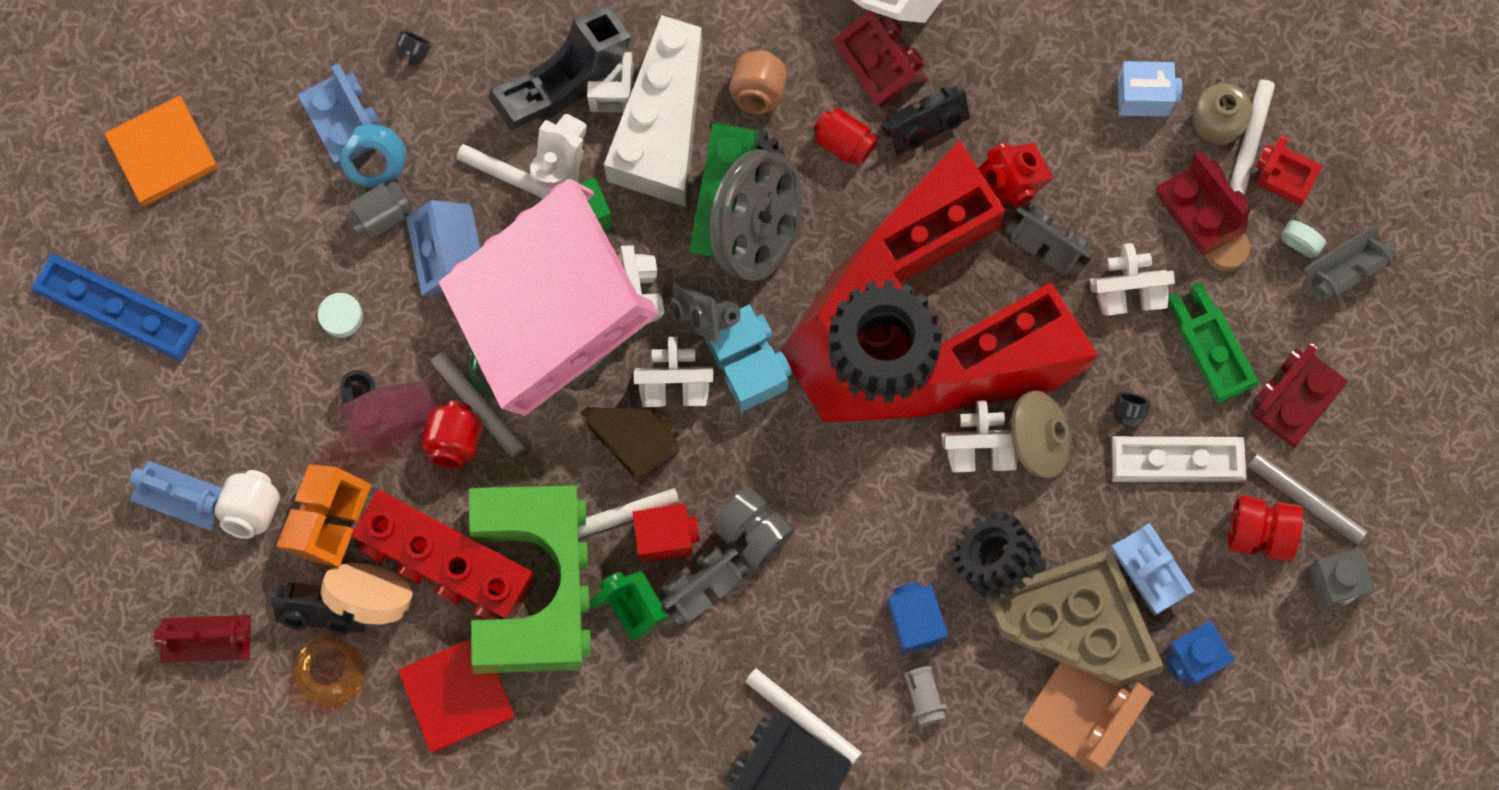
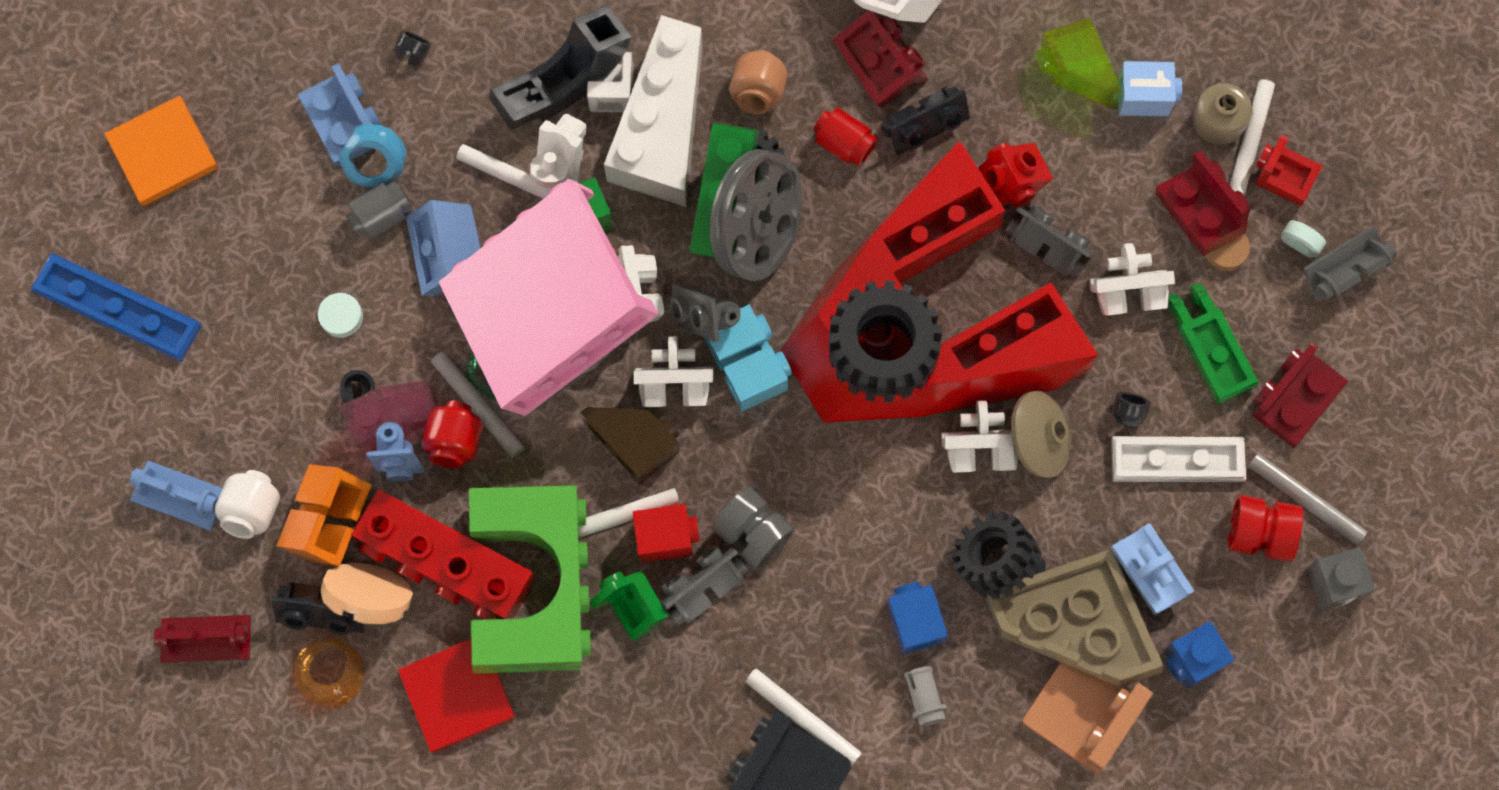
none -> medium blue hinge [366,422,424,482]
none -> clear neon green slope [1036,17,1122,108]

